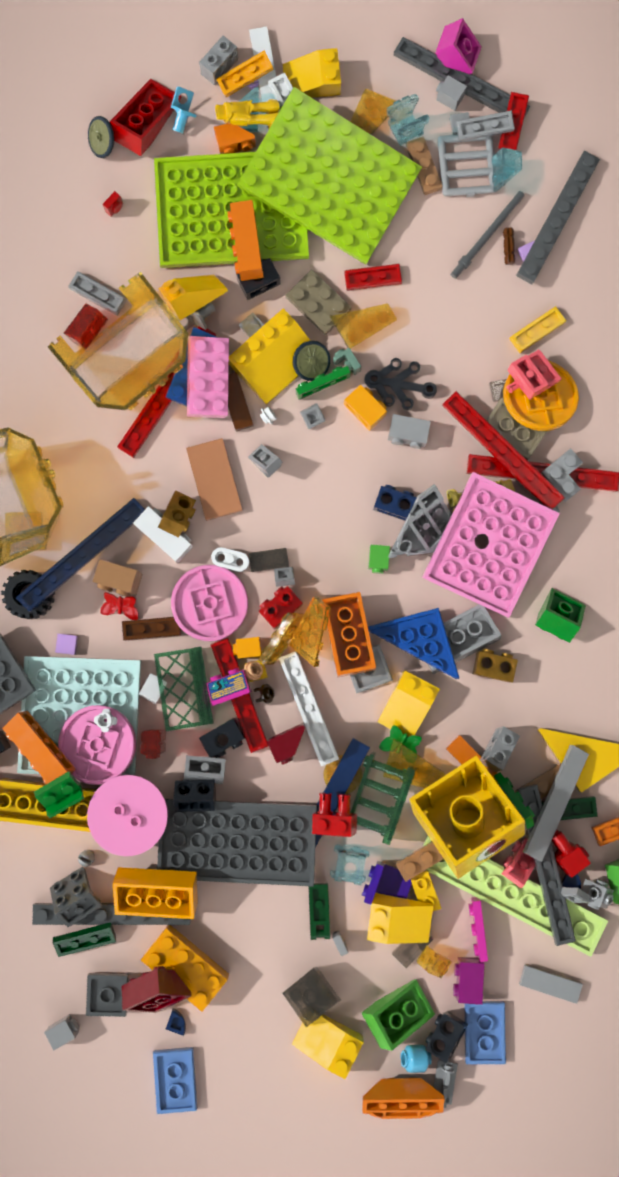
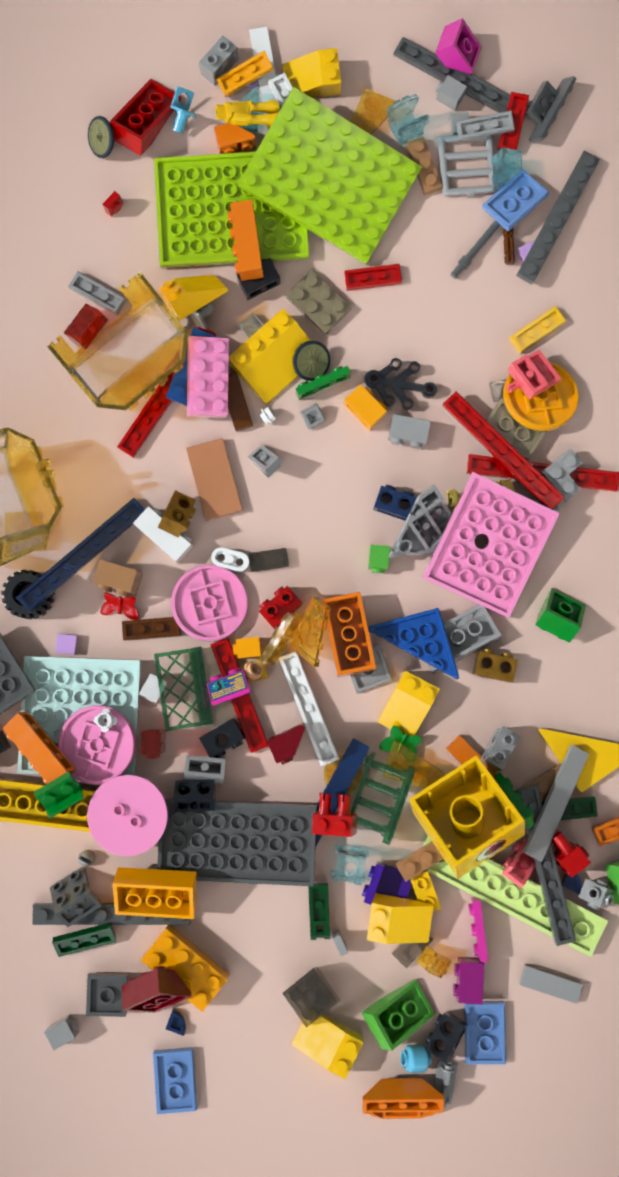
dark brown plate [254,684,274,703] -> none
light grey tile [274,567,295,587] -> none
clear yellow wing [330,303,397,349] -> none
sand green bracket [333,348,361,375] -> none
light grey tile [561,887,590,903] -> none
none -> medium blue tile [482,169,549,232]
none -> dark grey bracket [526,76,576,143]

